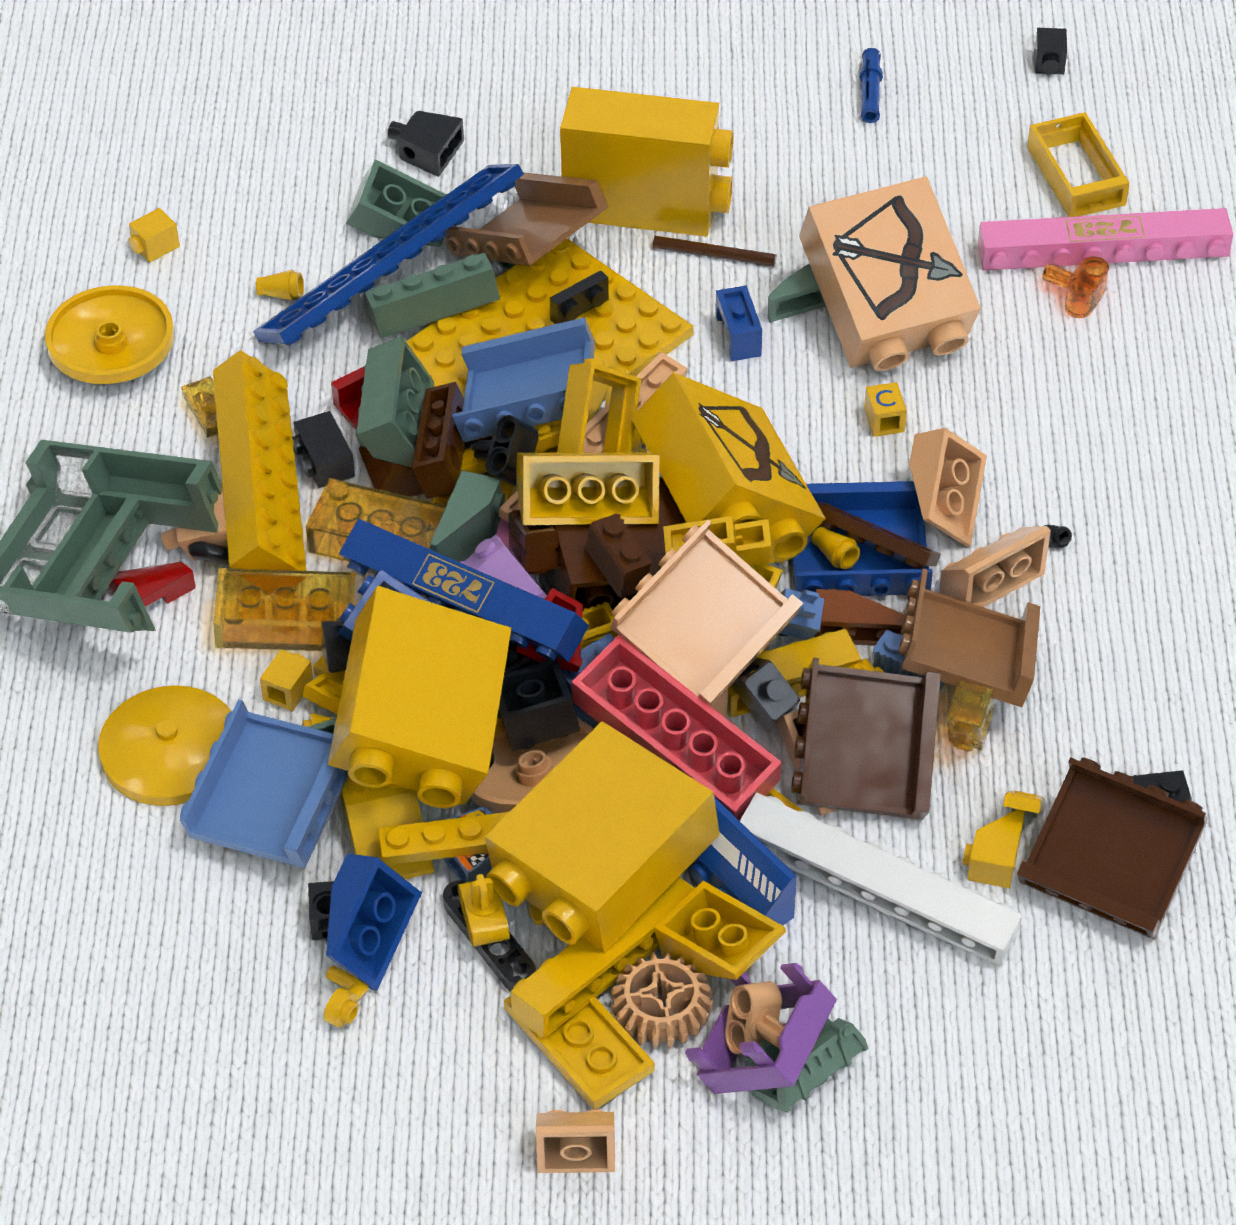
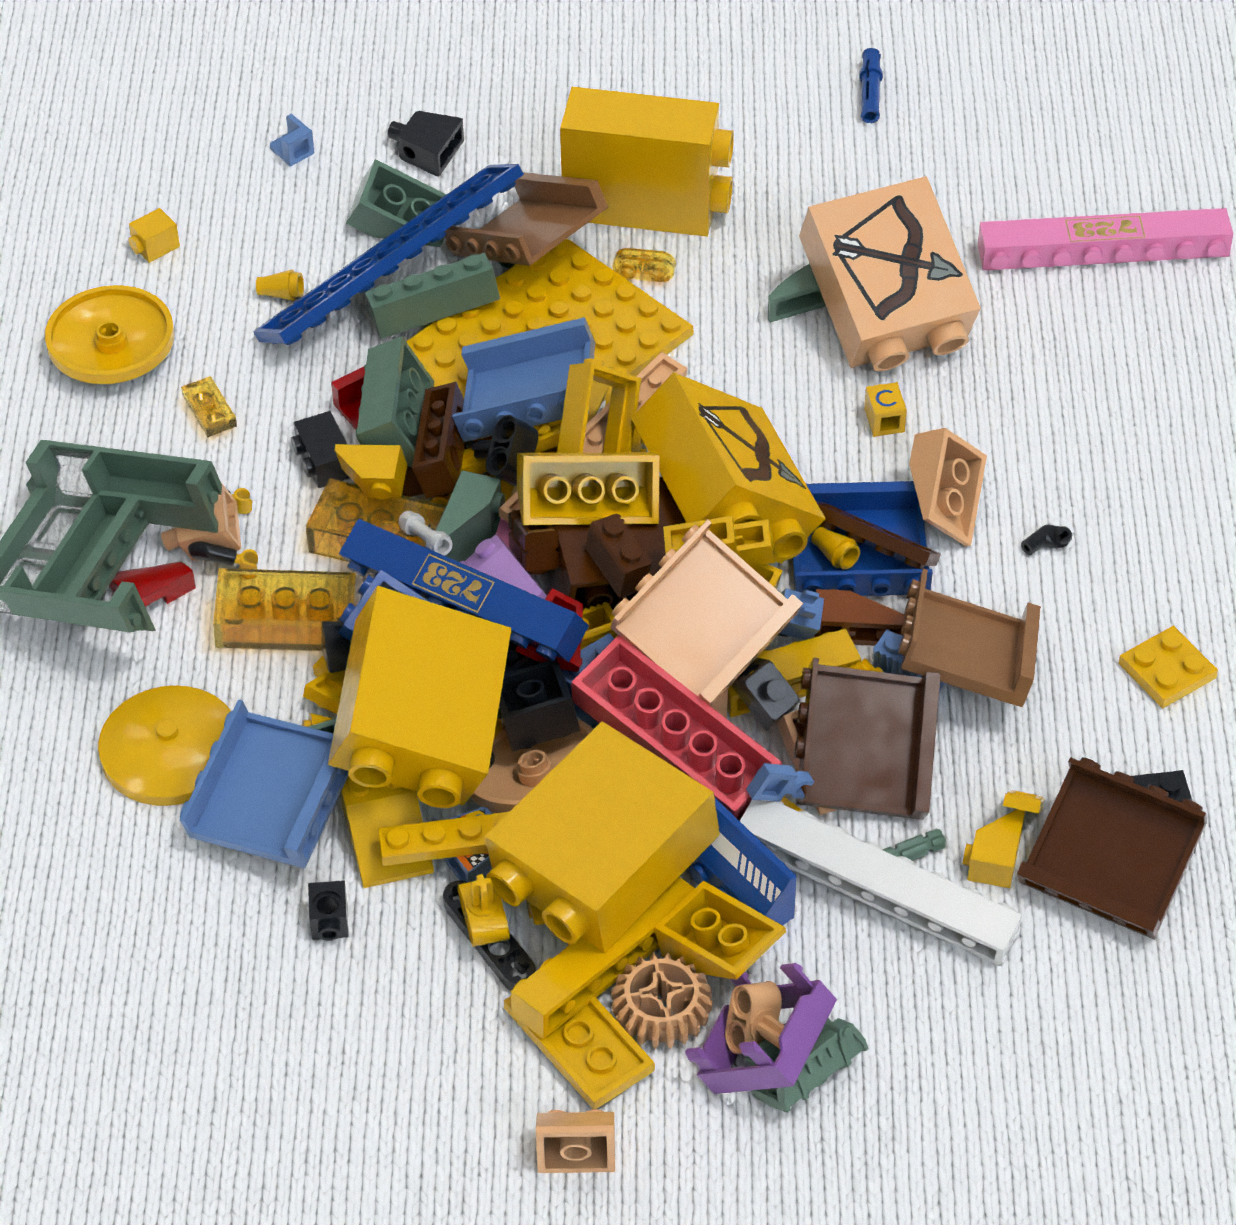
yellow brick [213,350,307,595] -> none
yellow brick [260,649,313,712] -> none
yellow plate [324,965,368,1028] -> none
blue slope [326,854,422,991] -> none
plate [550,270,609,324] -> none
reddish brown bar [653,235,777,266] -> none
blue panel [715,285,762,361] -> none
light nougat slope [939,526,1051,607] -> none
clear yellow brick [946,680,995,751] -> none
yellow window [1027,112,1130,217] -> none
black brick [1034,27,1067,75] -> none
clear orange beam [1042,256,1109,318] -> none
none -> medium blue panel [270,113,315,167]
none -> yellow slope [334,444,408,499]
none -> white bar [398,511,453,556]
none -> clear yellow plate [613,248,676,282]
none -> medium blue plate [746,763,814,802]
none -> sand green axle [882,828,946,861]
none -> yellow plate [1118,625,1218,709]

